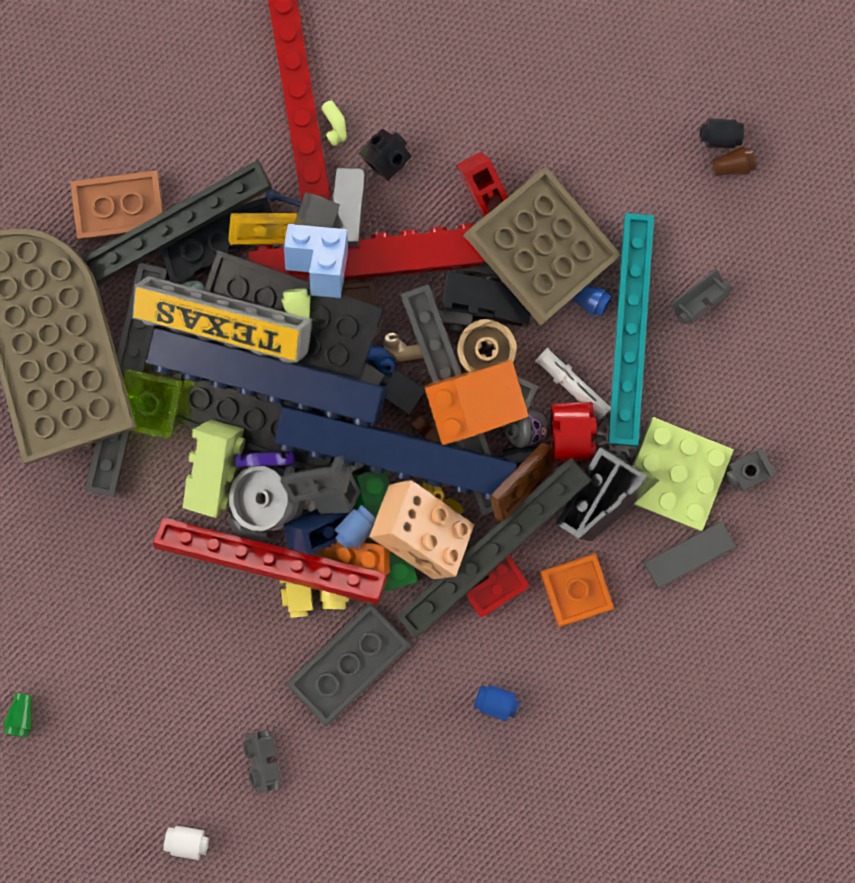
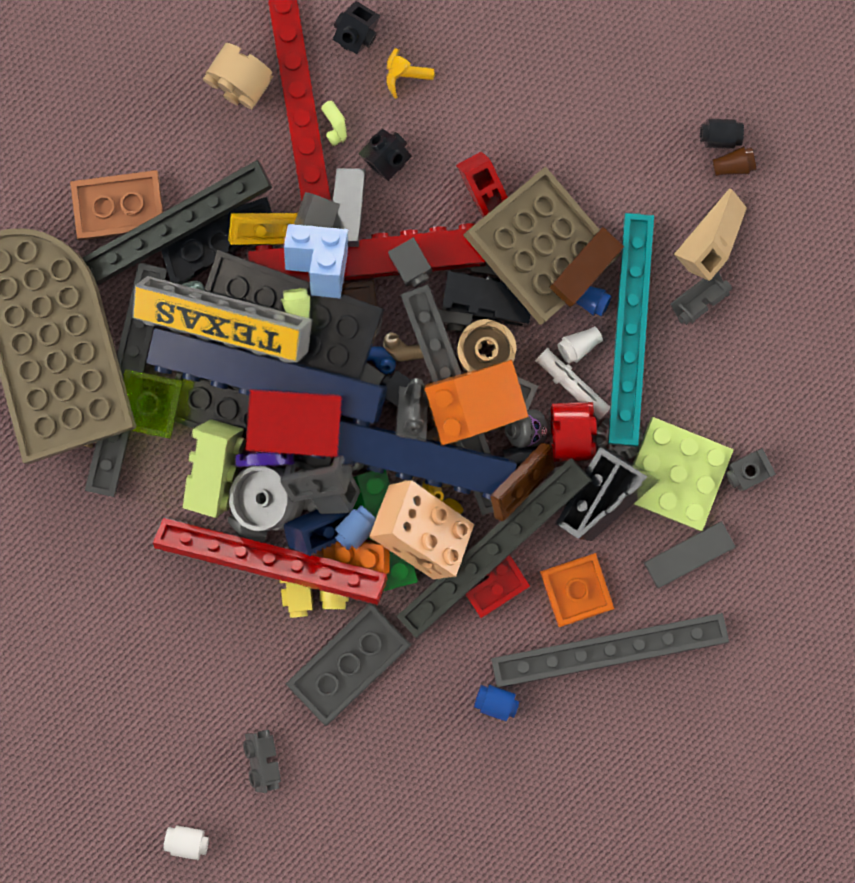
green cone [2,693,33,738] -> none
dark blue hinge [265,189,302,207] -> none
none -> tan brick [203,43,274,110]
none -> red tile [246,389,341,457]
none -> black brick [333,1,381,54]
none -> yellow plant [386,48,434,99]
none -> dark grey brick [388,237,432,287]
none -> dark grey hinge [396,378,428,441]
none -> dark grey plate [491,613,729,688]
none -> reddish brown tile [549,227,624,307]
none -> white cone [558,326,603,364]
none -> tan slope [674,188,747,281]

